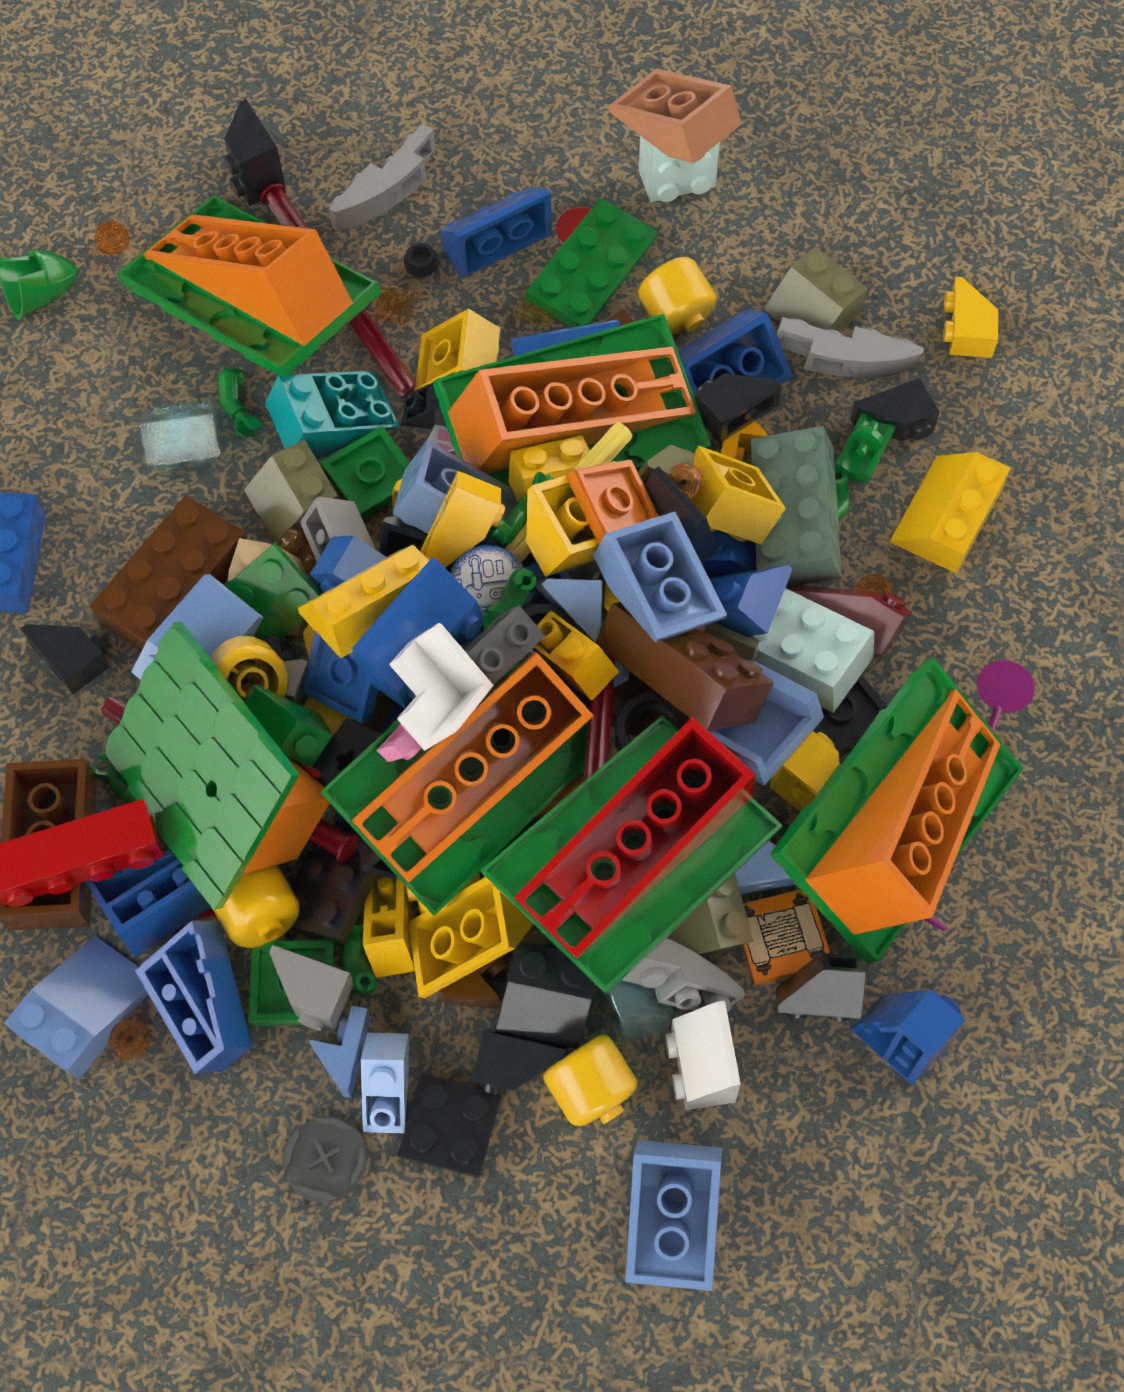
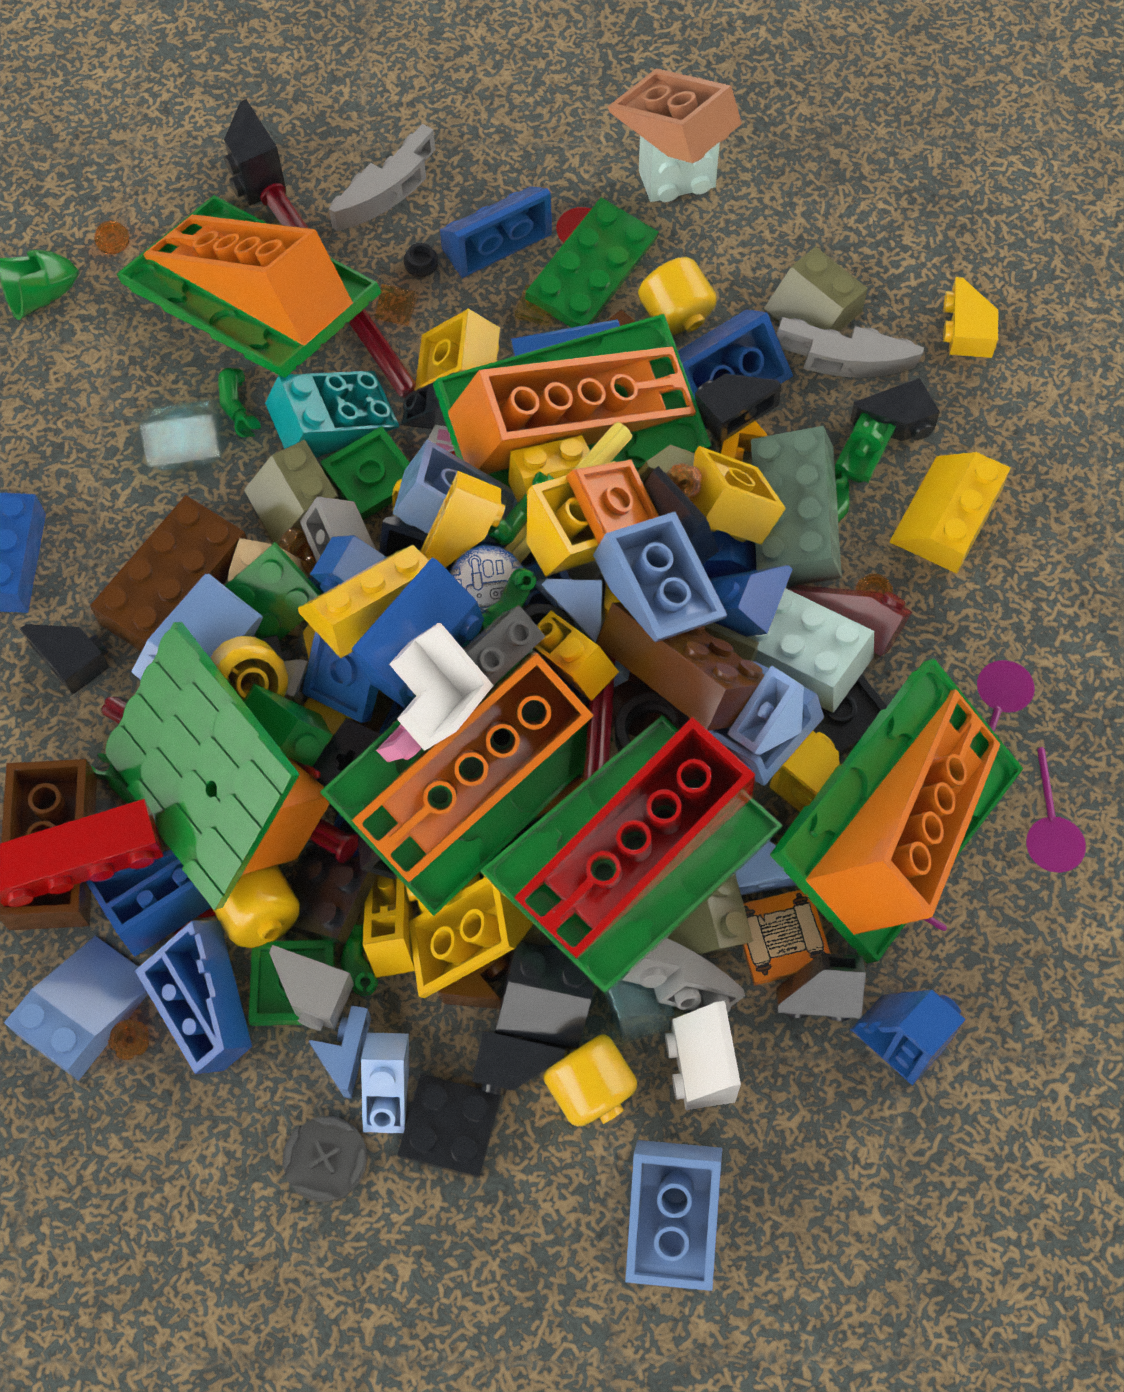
none -> light blue slope [727,665,804,755]
none -> magenta piece [1026,747,1086,873]

